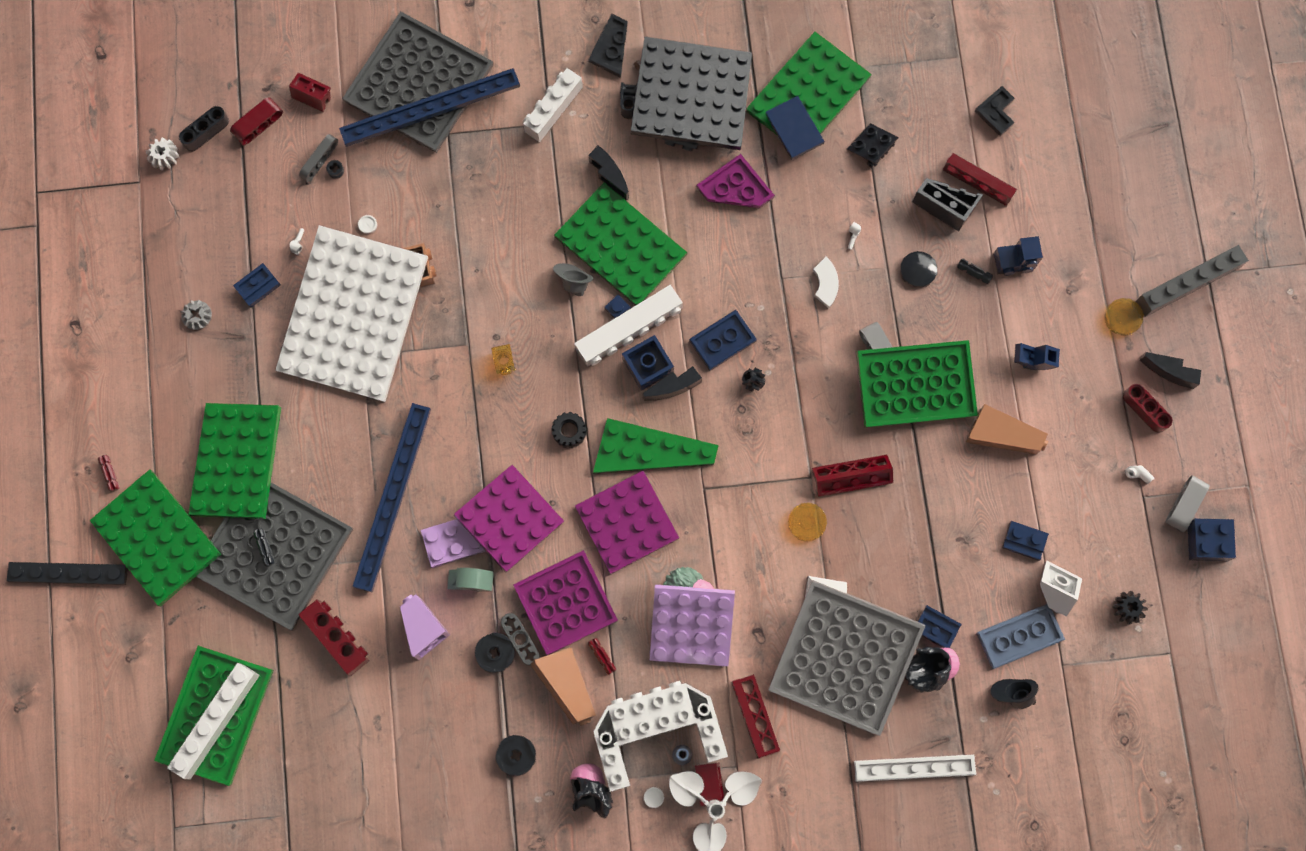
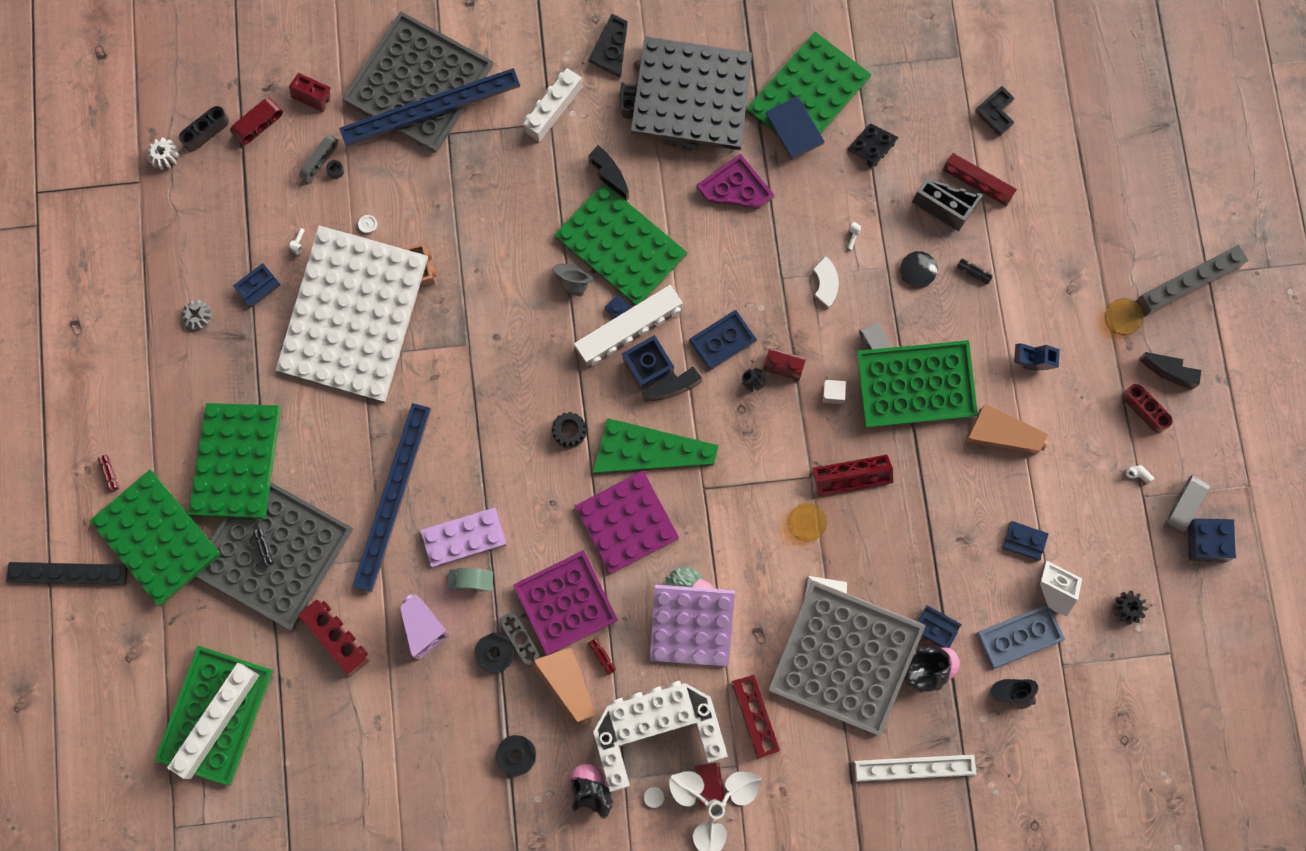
magenta plate [454,465,564,573] -> none
clear yellow brick [491,344,516,375] -> none
sand blue cone [672,745,692,765] -> none
dark blue brick [994,236,1043,276] -> none
none -> dark red brick [763,348,806,381]
none -> white piece [822,380,846,404]

